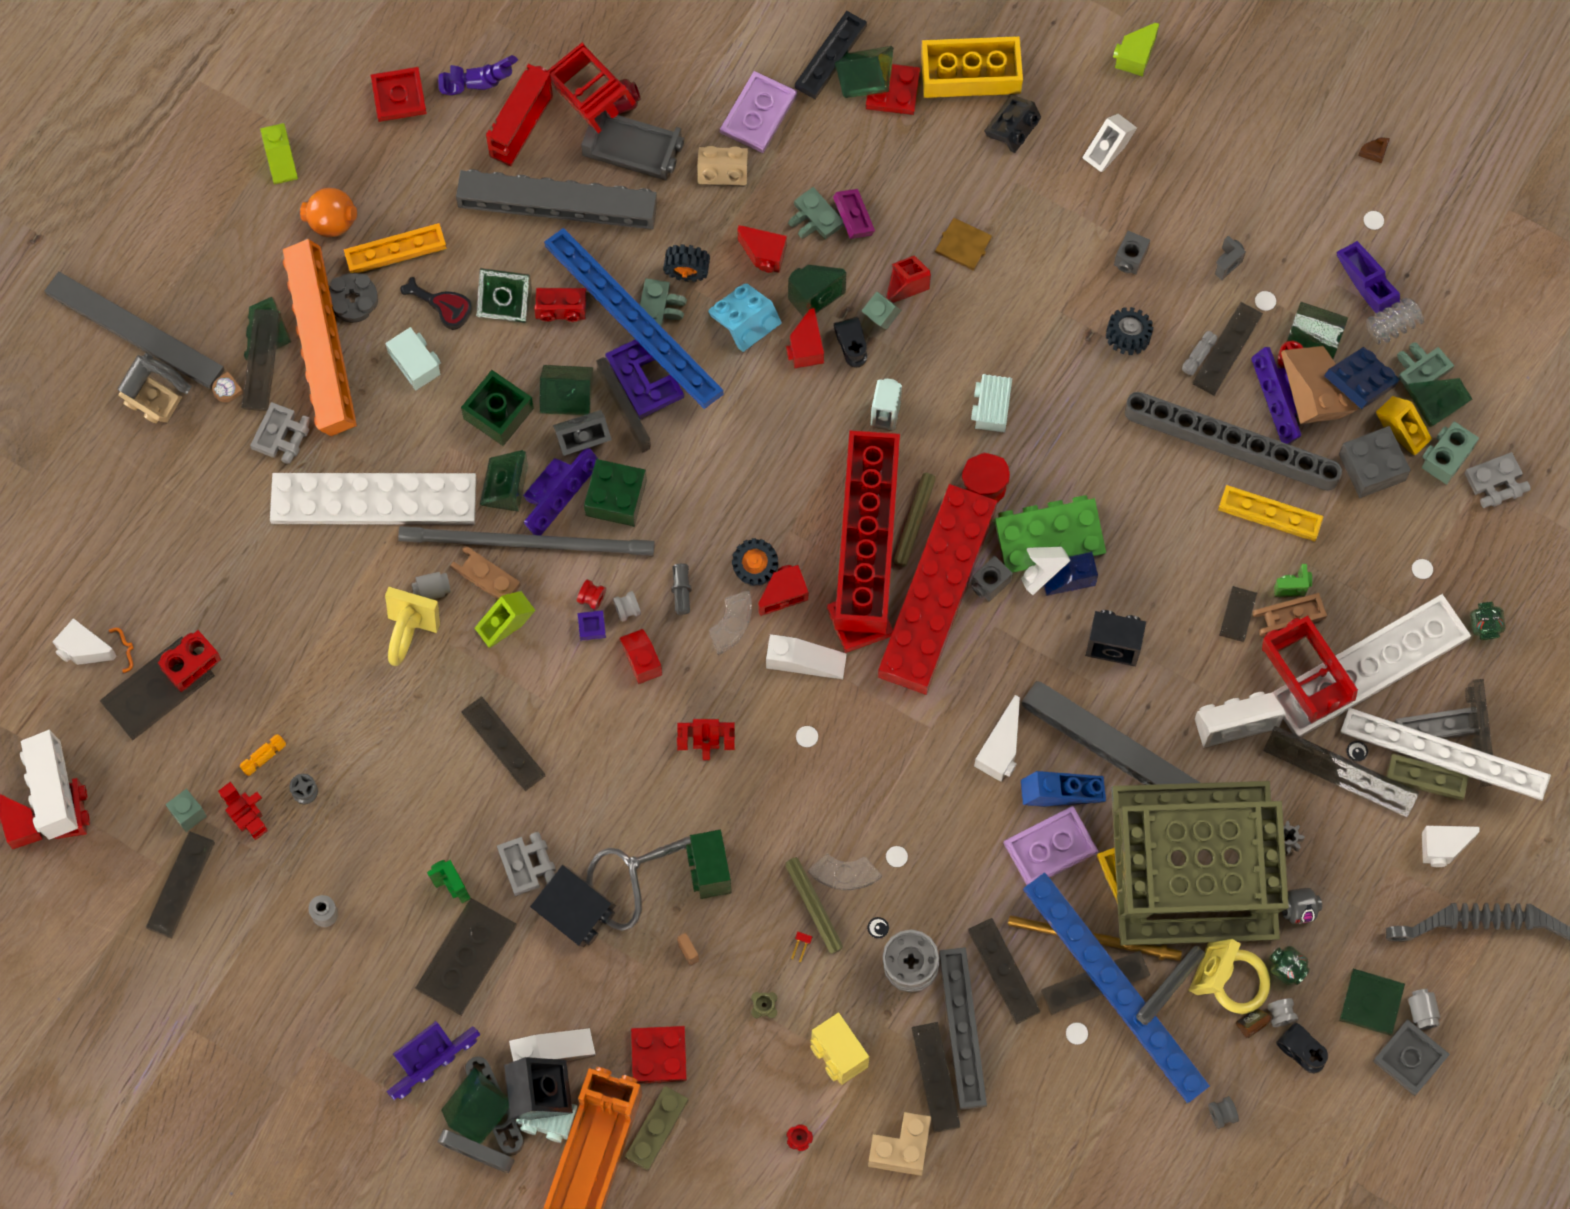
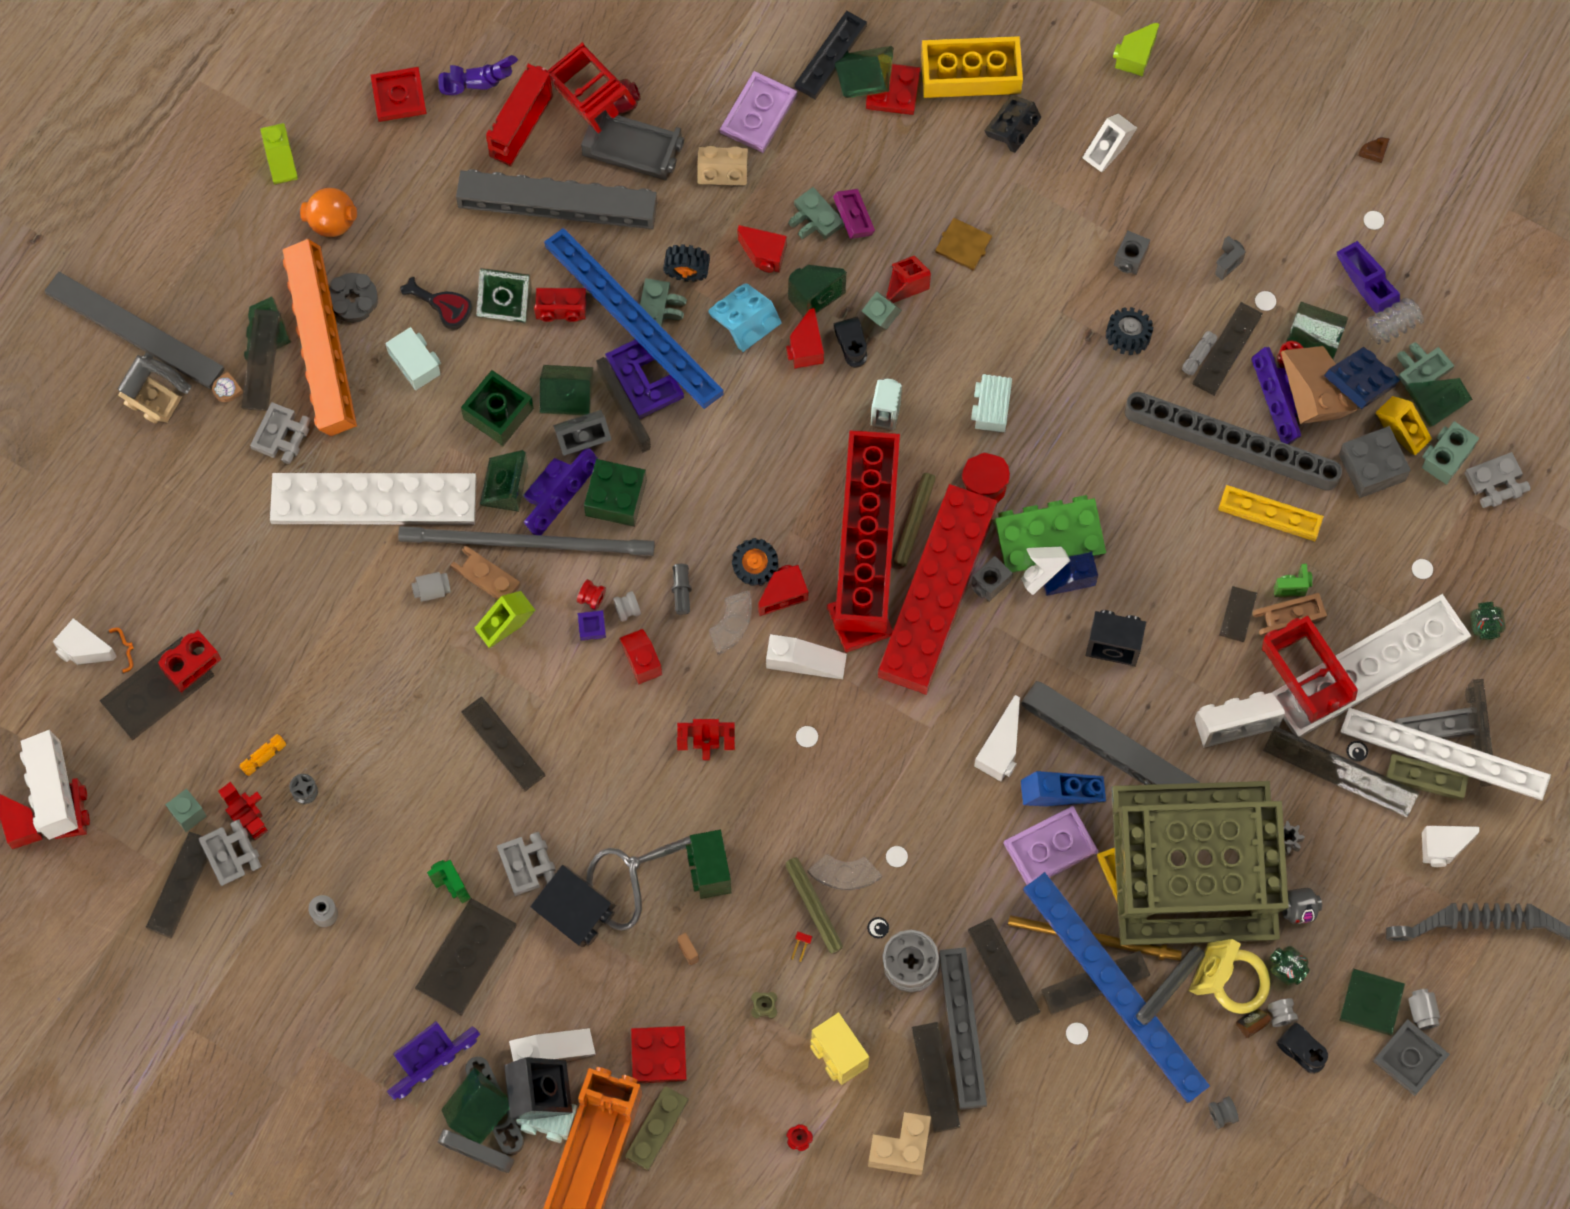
light orange plate [343,223,447,273] -> none
light yellow tile [385,587,440,666] -> none
none -> light grey plate [198,819,262,886]

